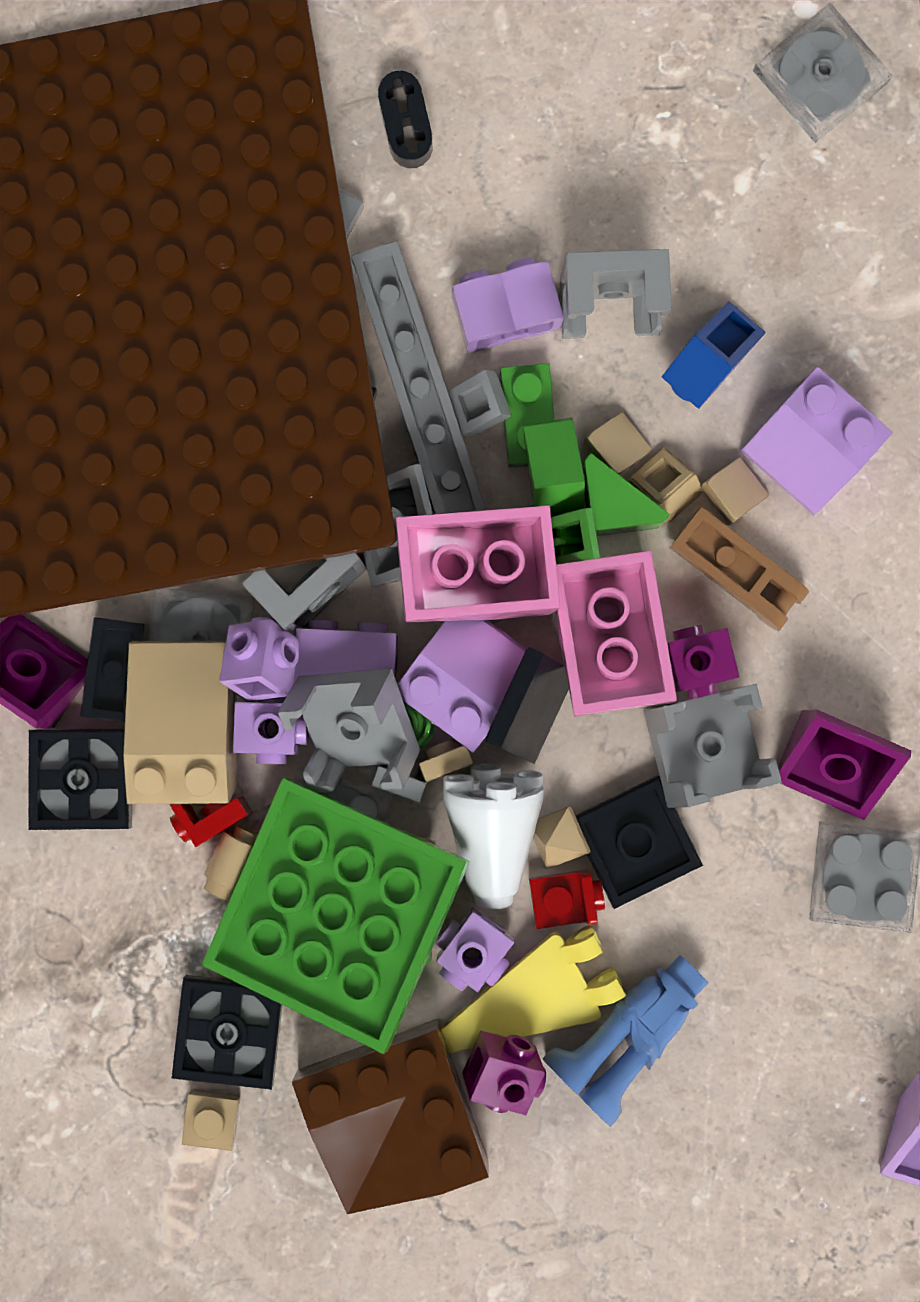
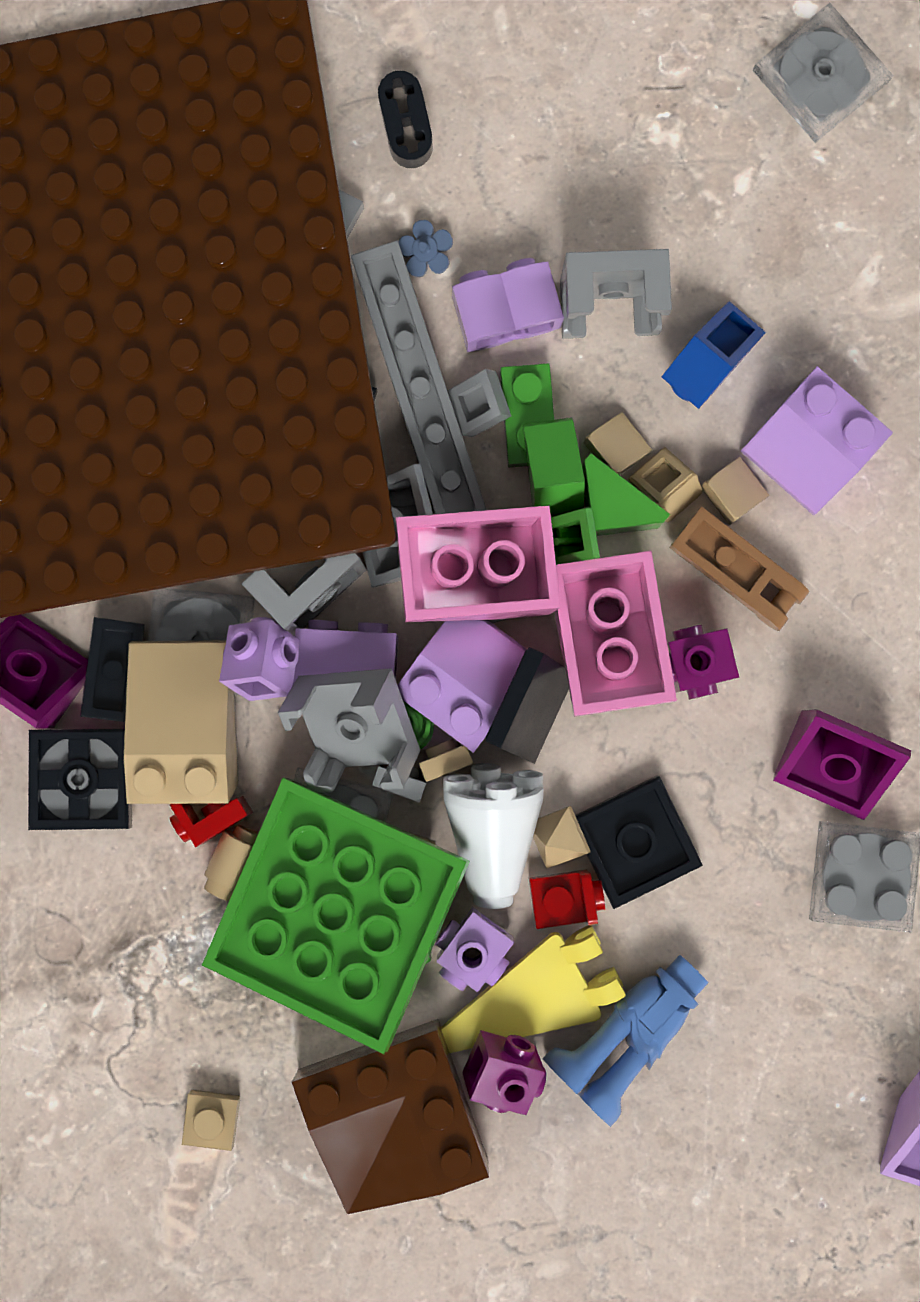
black piece [171,975,283,1090] -> none
lavender brick [233,696,309,764] -> none
light grey panel [644,684,782,808] -> none
none -> sand blue plant [398,220,453,277]

